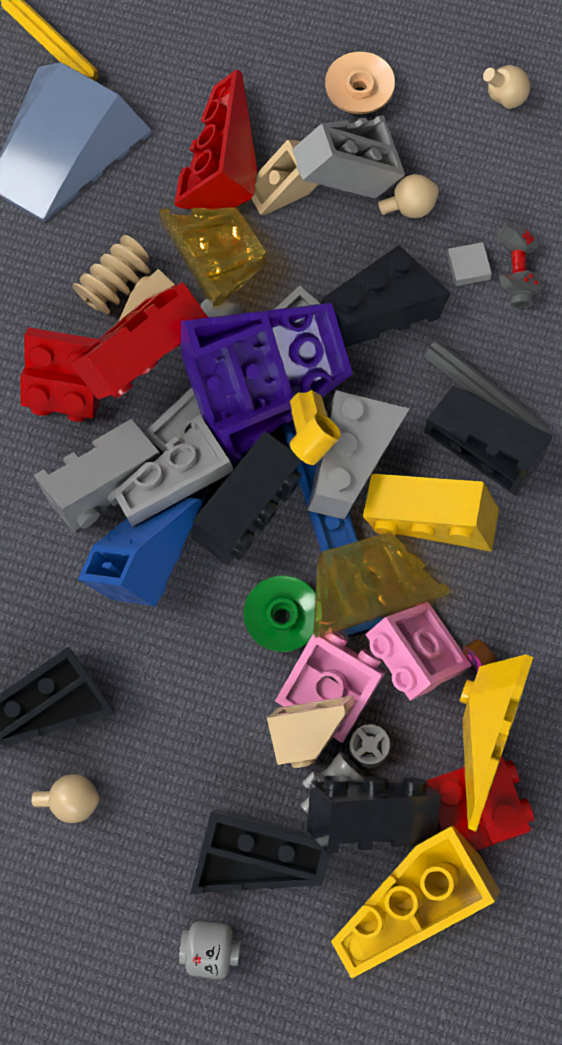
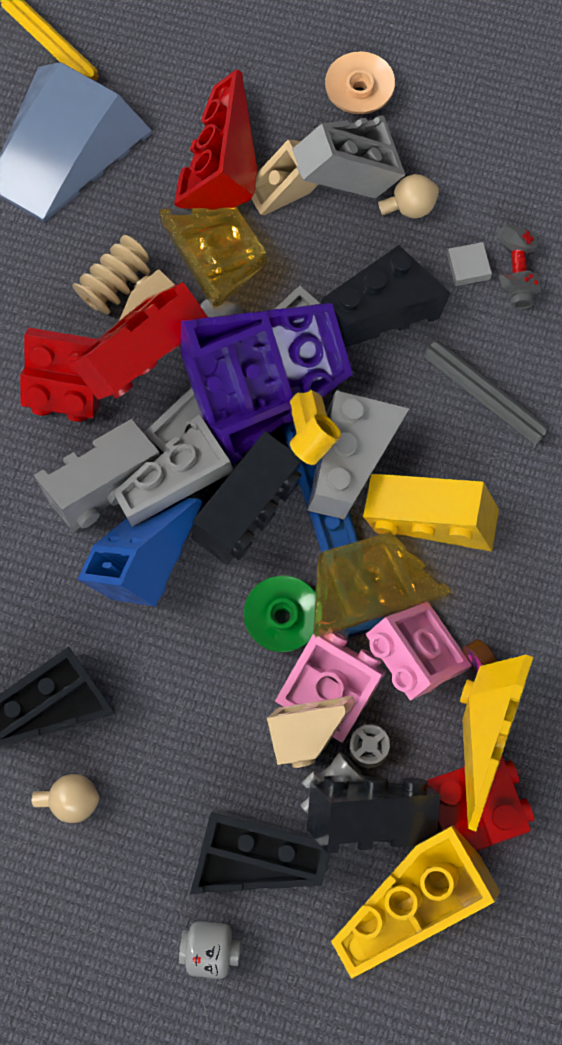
black wedge [424,386,553,496] -> none
tan piece [483,65,531,109] -> none

